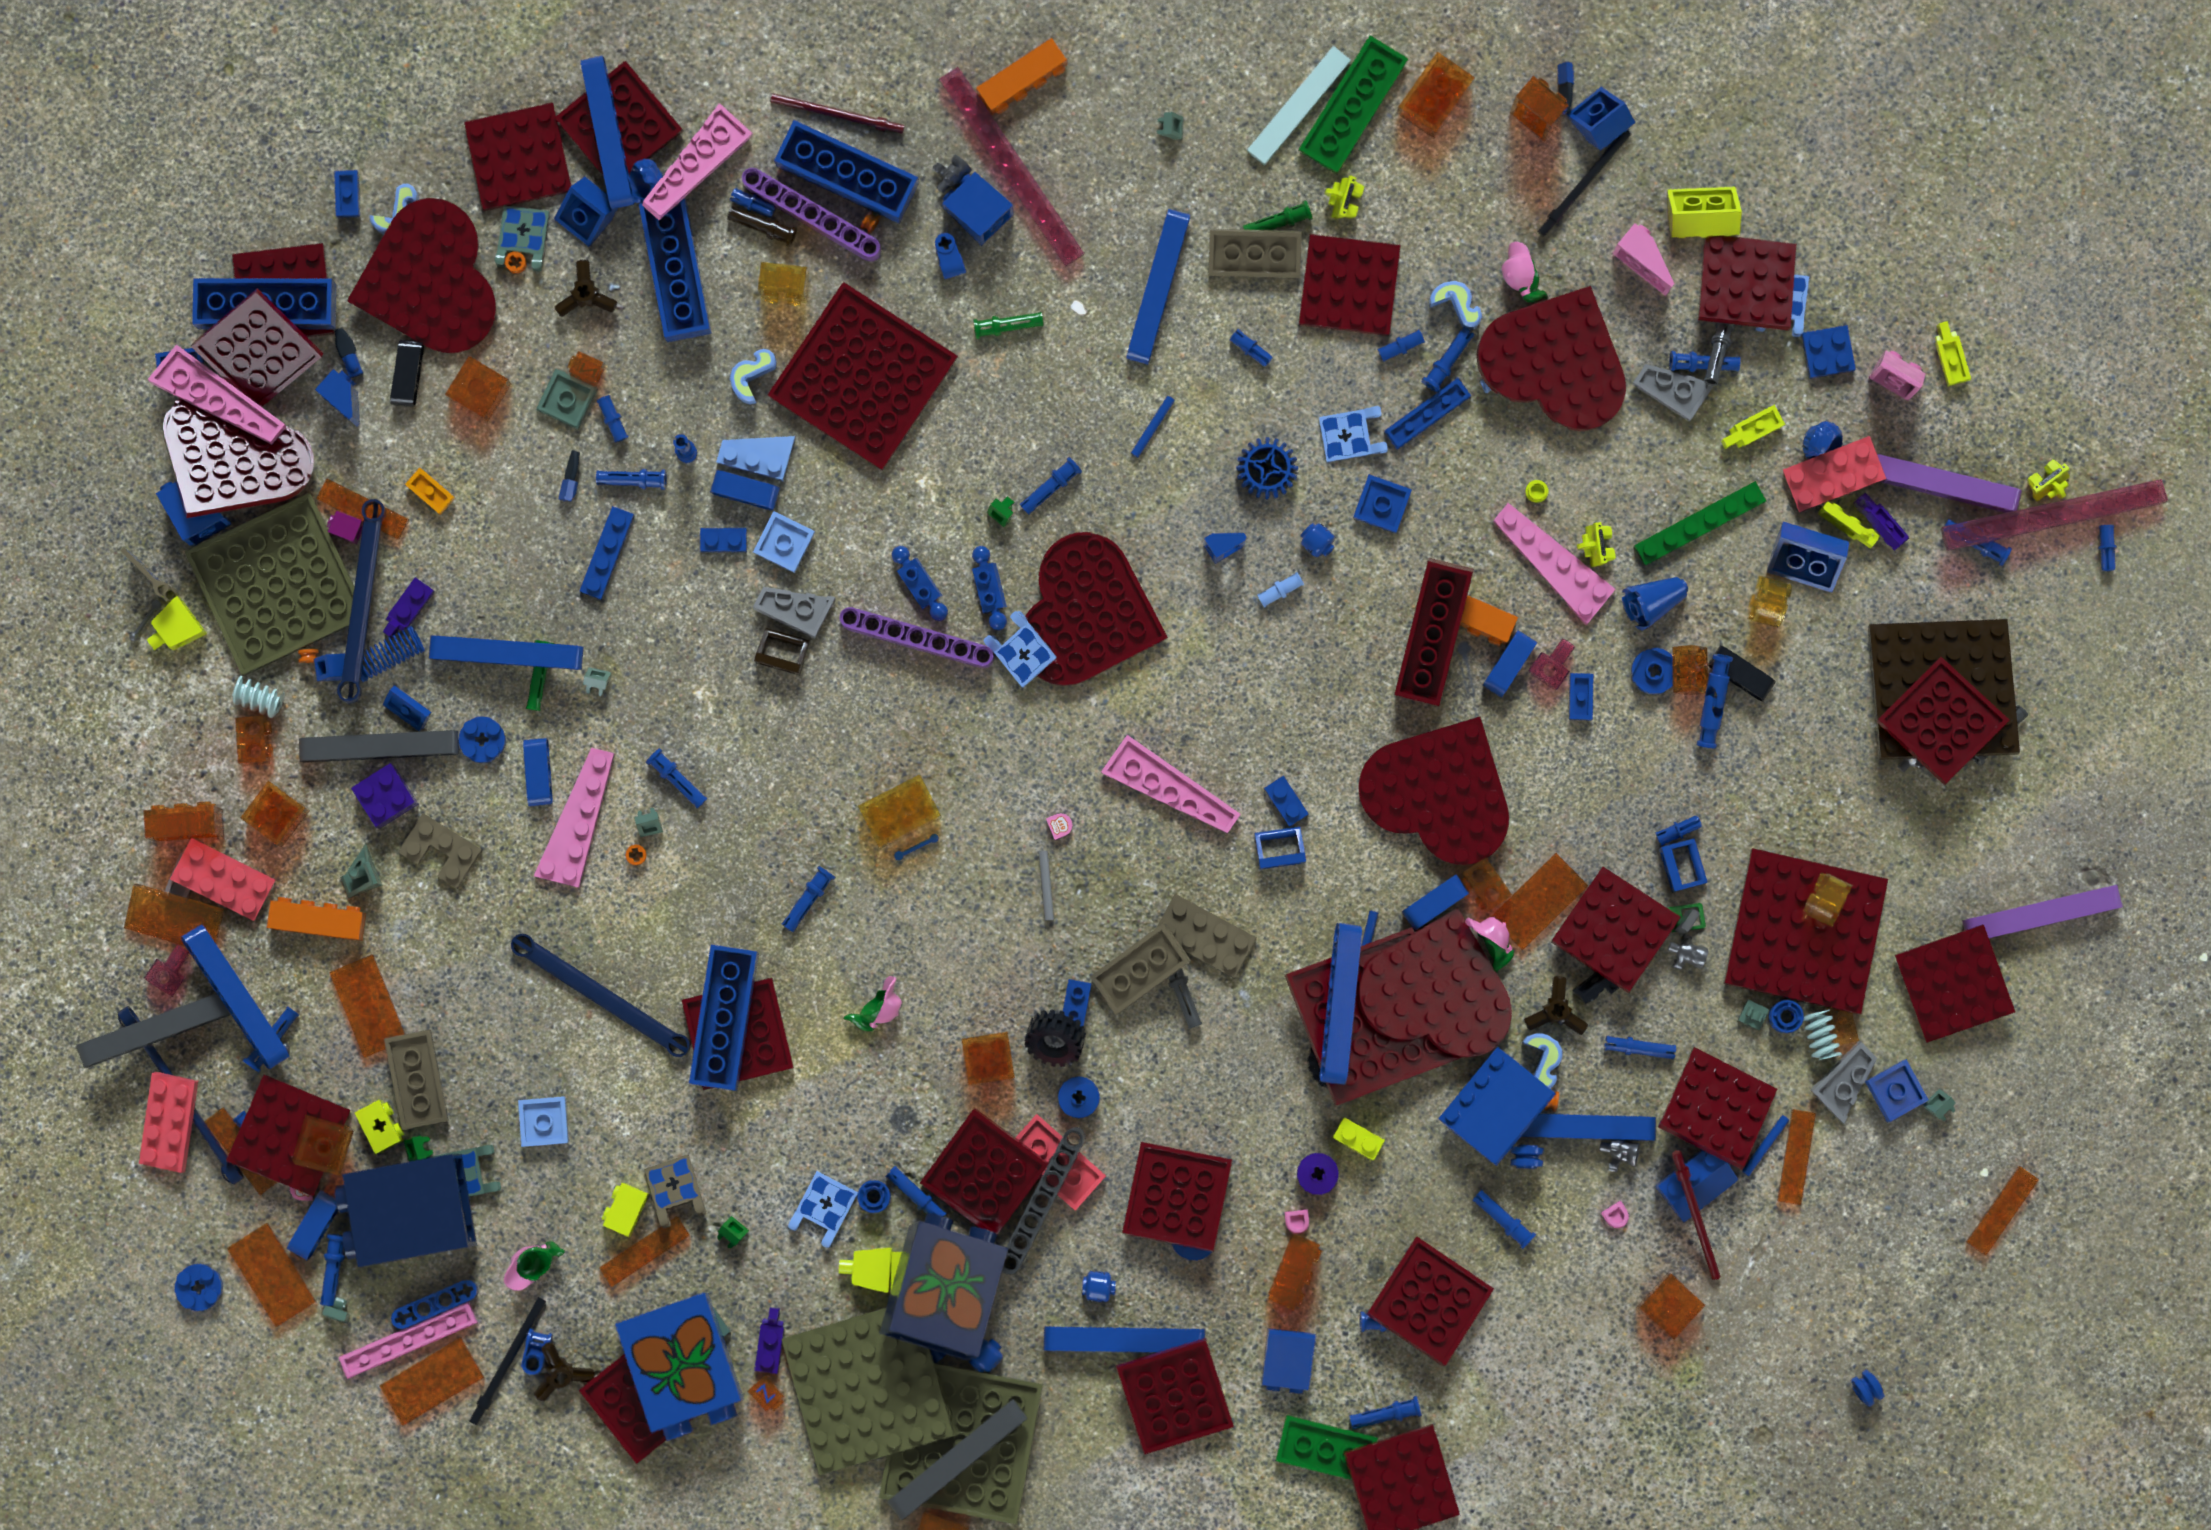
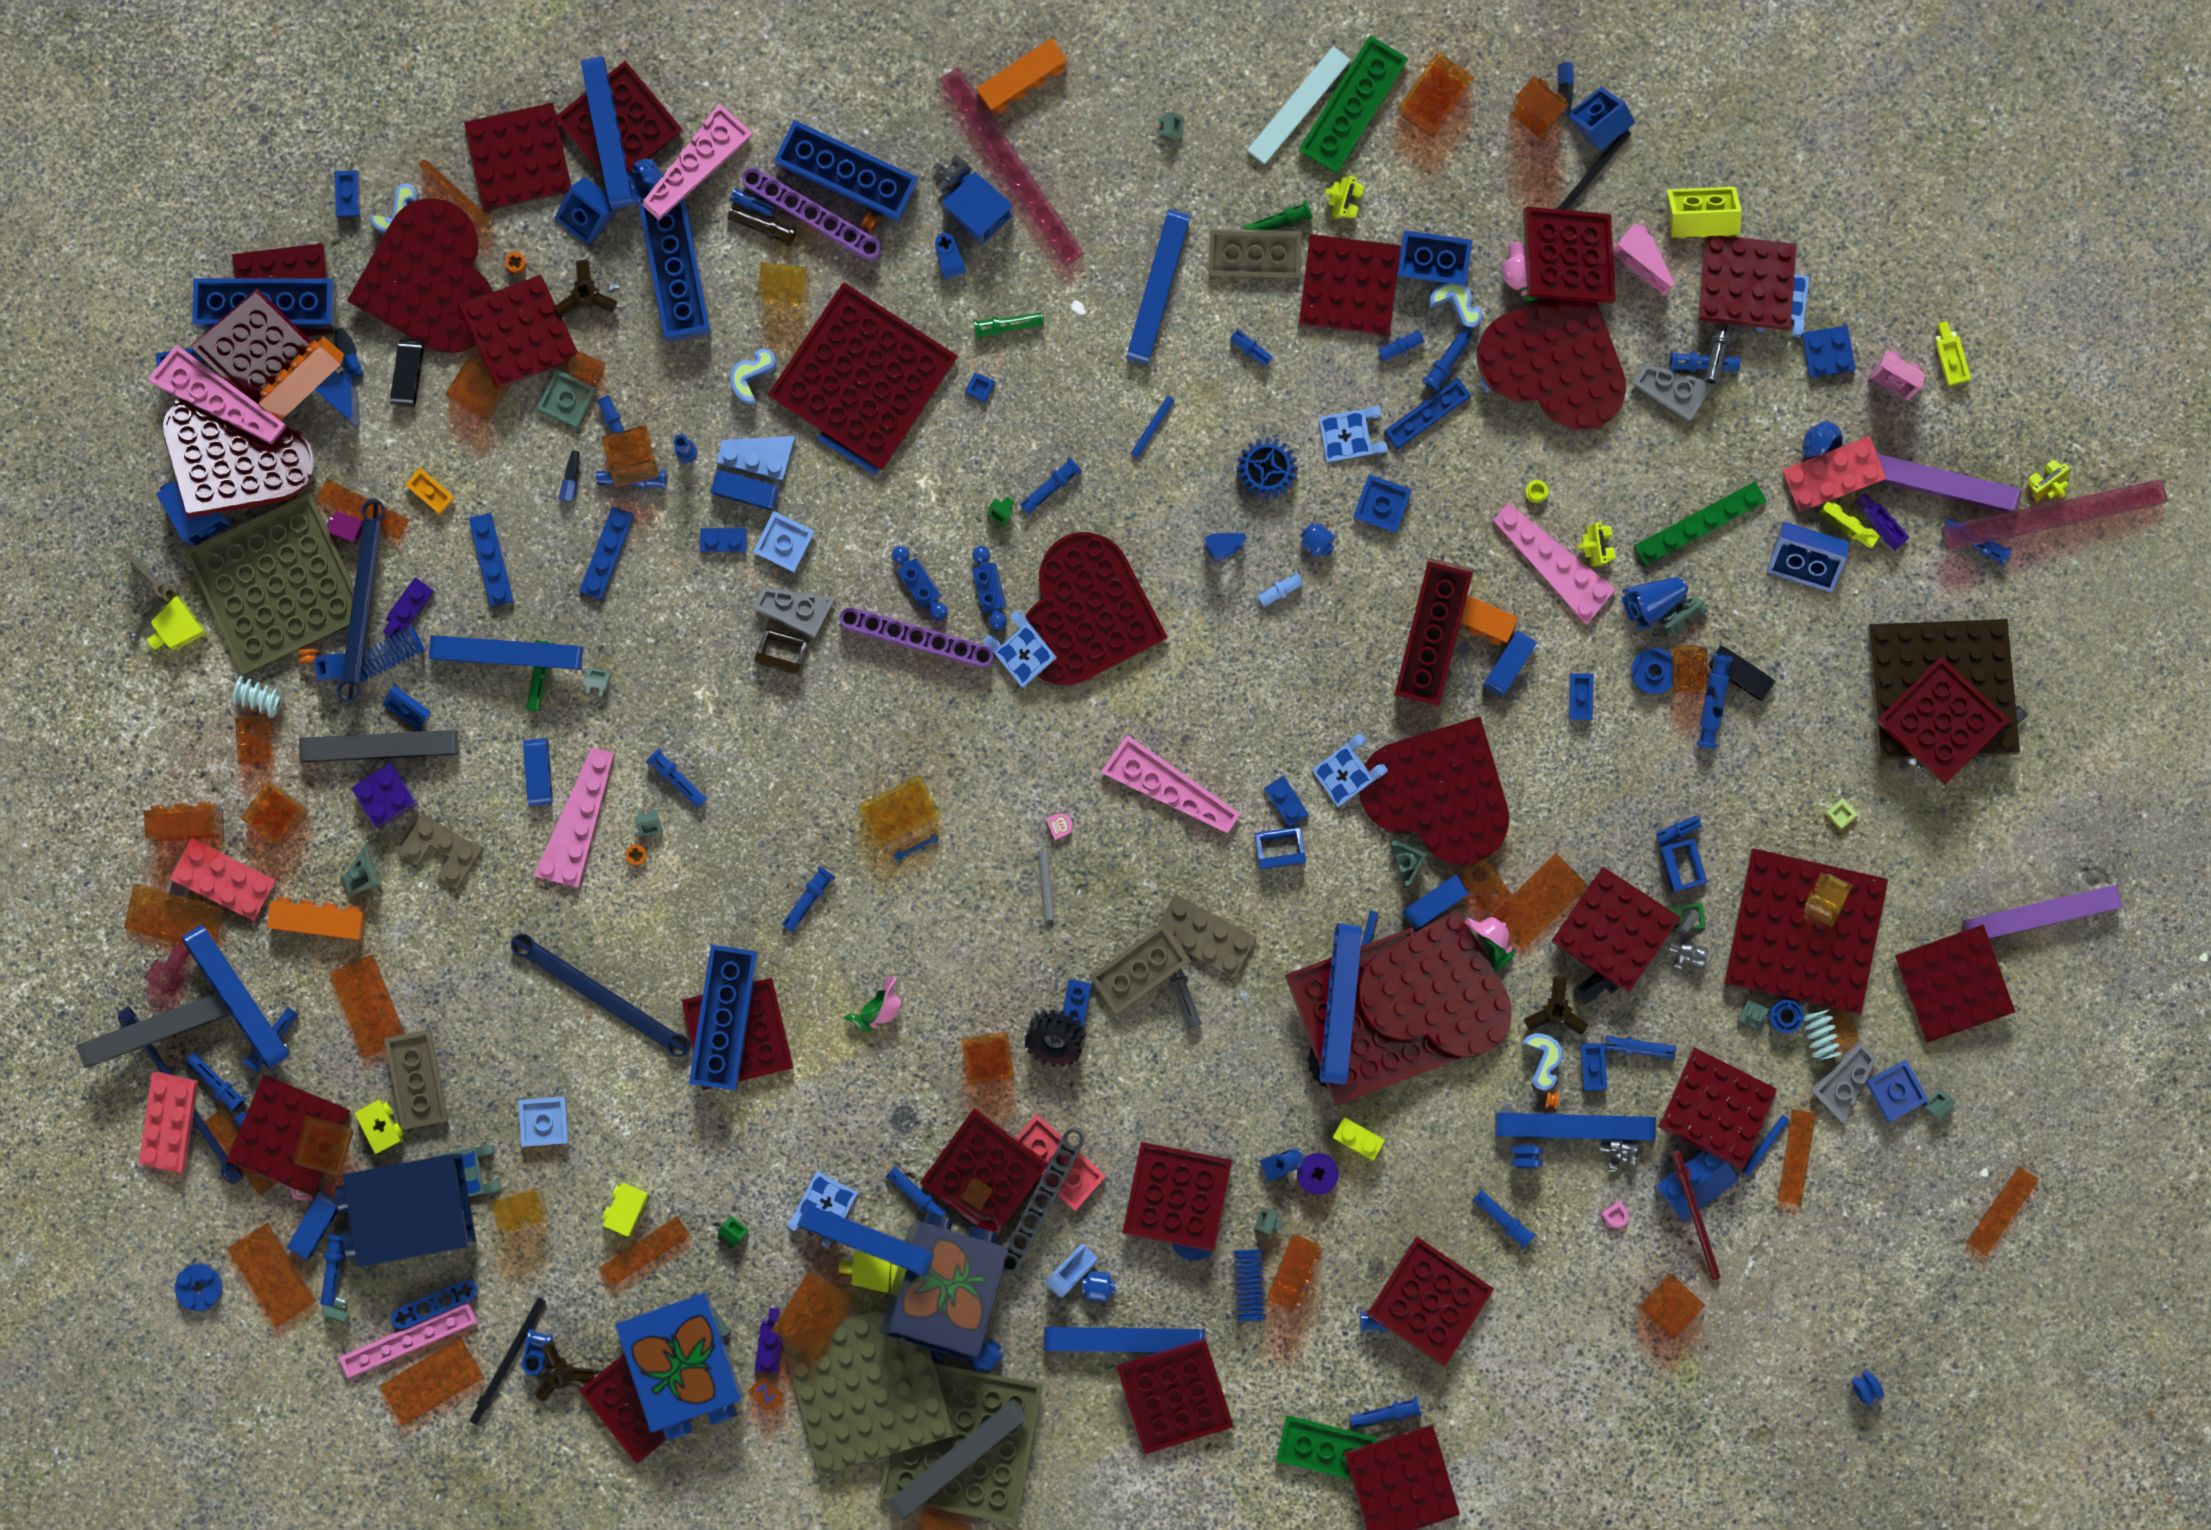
green tile [404,1135,433,1162] -> none
blue plate [459,716,506,763] -> none
sand green flag [495,206,550,272] -> none
green hair [504,1241,565,1291] -> none
dark tan flag [644,1154,707,1228] -> none
dark red bar [770,93,905,134] -> none
blue wheel [857,1180,891,1213] -> none
blue piece [1058,1076,1100,1118] -> none
blue slope [1261,1328,1316,1394] -> none
bright pink tile [1284,1209,1309,1234] -> none
blue slope [1438,1047,1556,1166] -> none
clear pink piece [1529,638,1575,690] -> none
neon yellow hinge [1721,405,1785,449] -> none
clear yellow brick [1747,575,1792,628] -> none
blue axle [2098,525,2117,571] -> none
none -> blue pin [185,1052,246,1113]
none -> brick [259,336,344,421]
none -> clear orange tile [418,159,494,230]
none -> dark red plate [457,275,580,389]
none -> blue plate [469,513,514,608]
none -> clear yellow brick [490,1188,549,1232]
none -> clear orange brick [602,425,660,488]
none -> clear orange slope [771,1271,854,1360]
none -> blue beam [797,1204,935,1276]
none -> blue bar [817,432,880,475]
none -> clear orange tile [961,1177,993,1210]
none -> blue tile [965,372,995,403]
none -> light blue animal [1046,1244,1098,1297]
none -> blue piece [1233,1249,1267,1321]
none -> sand green tile [1254,1207,1285,1235]
none -> blue piece [1259,1148,1303,1182]
none -> light blue flag [1312,734,1388,807]
none -> sand green slope [1390,841,1427,888]
none -> blue slope [1397,230,1472,286]
none -> dark red plate [1523,206,1616,304]
none -> blue plate [1580,1043,1608,1091]
none -> sand green hinge [1659,596,1708,637]
none -> yellowish green tile [1824,798,1858,831]

